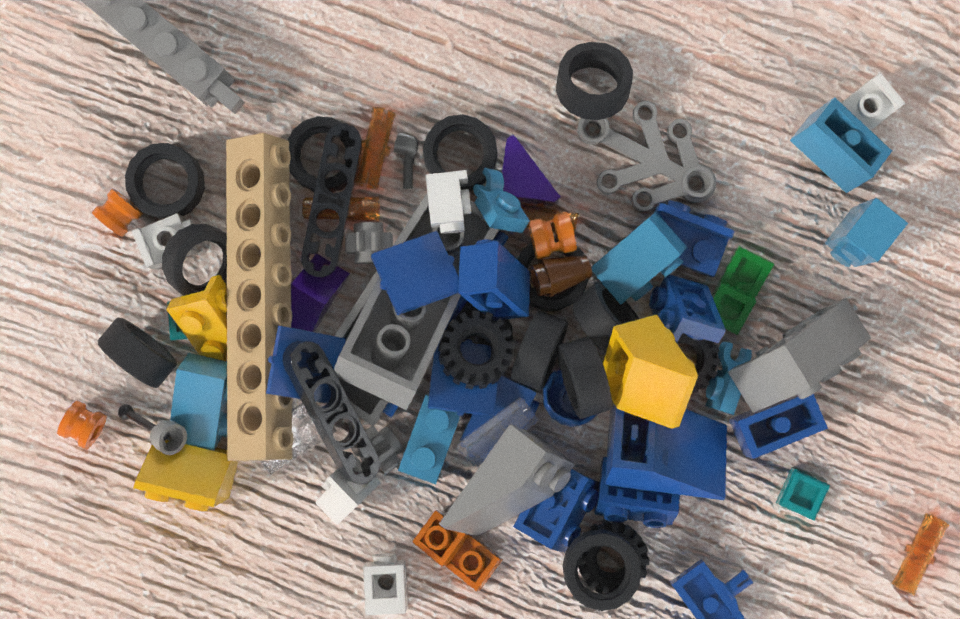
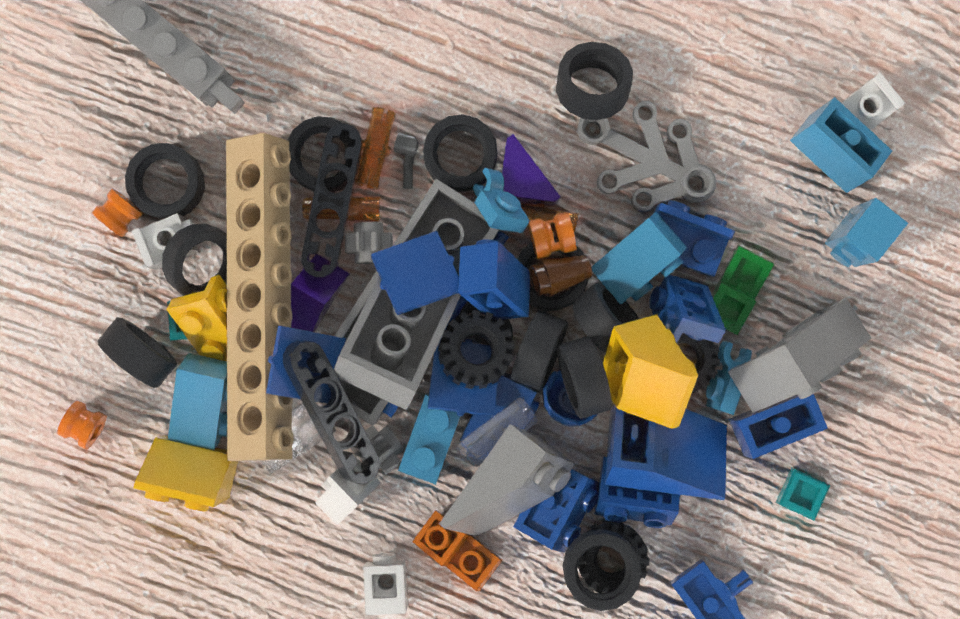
light grey hinge [118,404,187,455] -> none
white brick [425,170,471,234] -> none
clear orange pin [891,513,950,596] -> none

